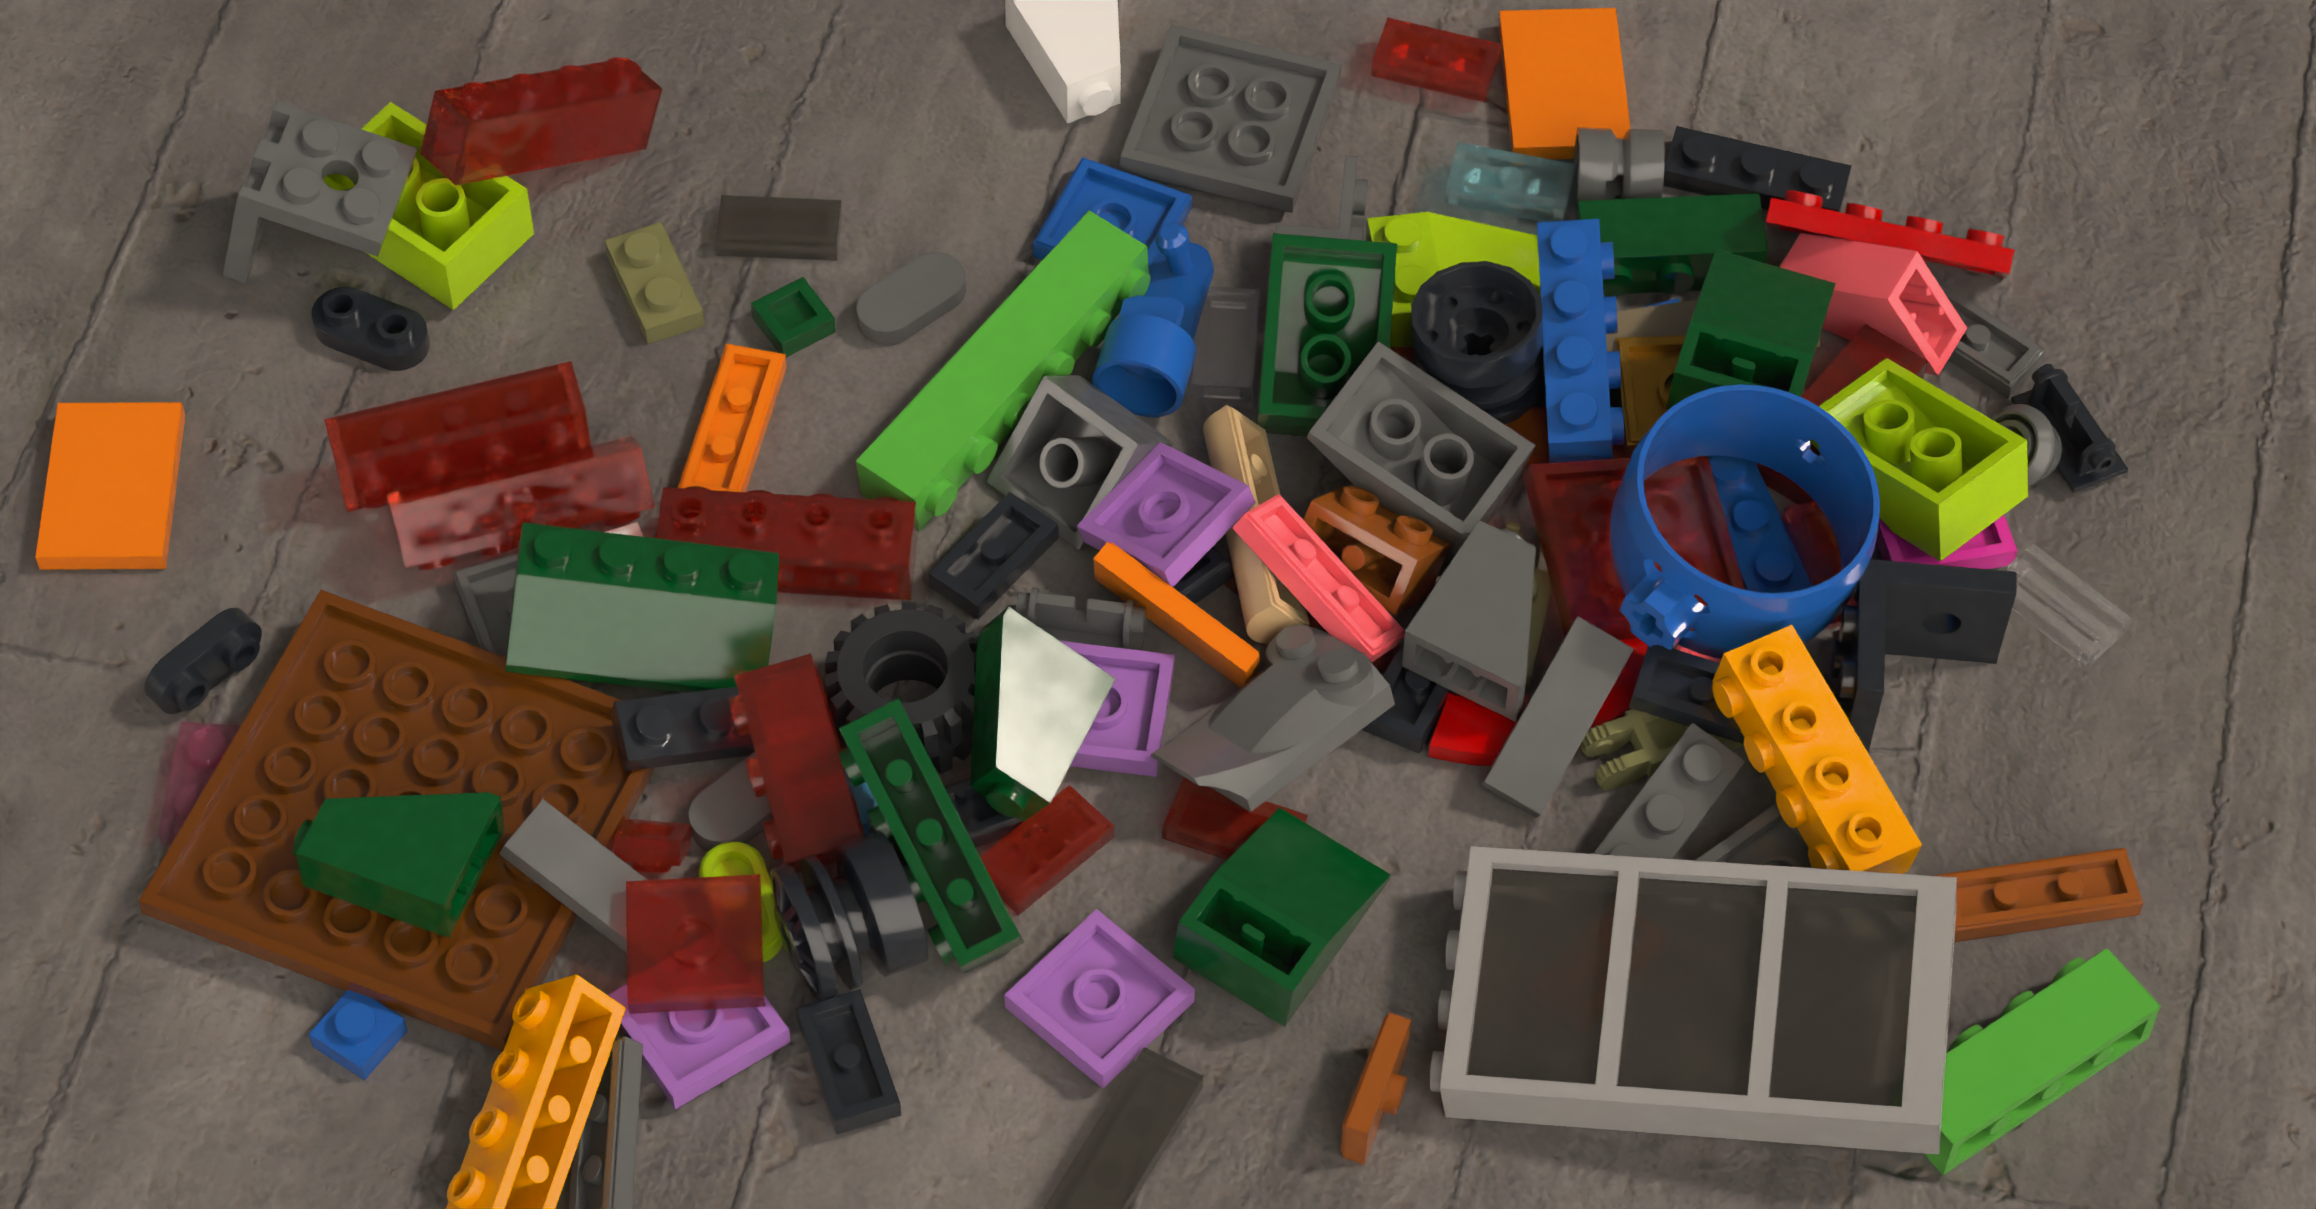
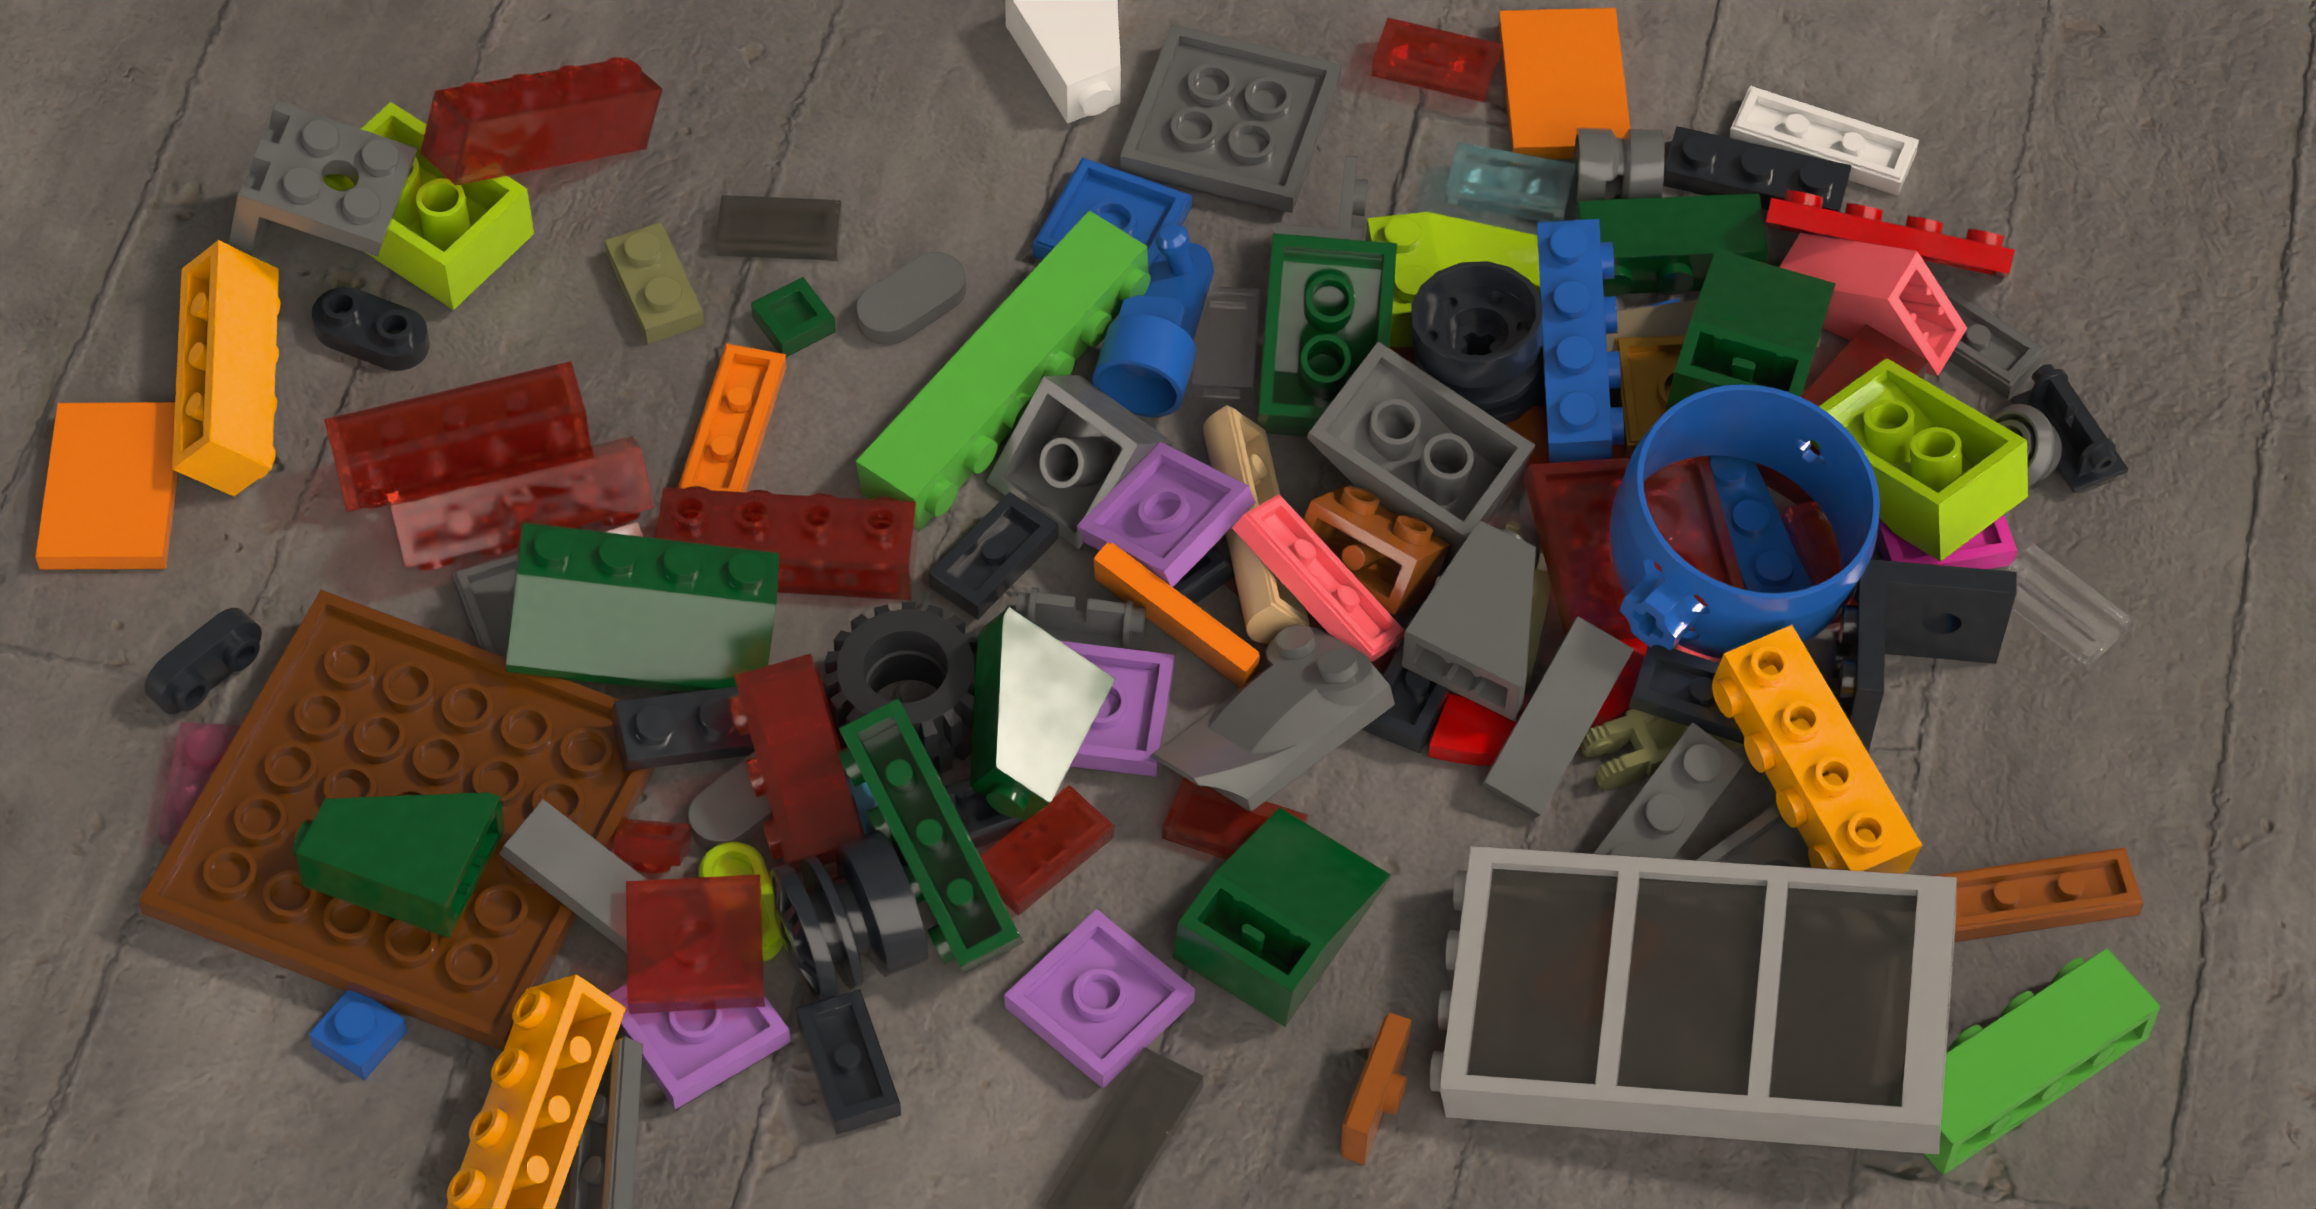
none -> light orange brick [172,240,281,497]
none -> white tile [1729,86,1919,196]

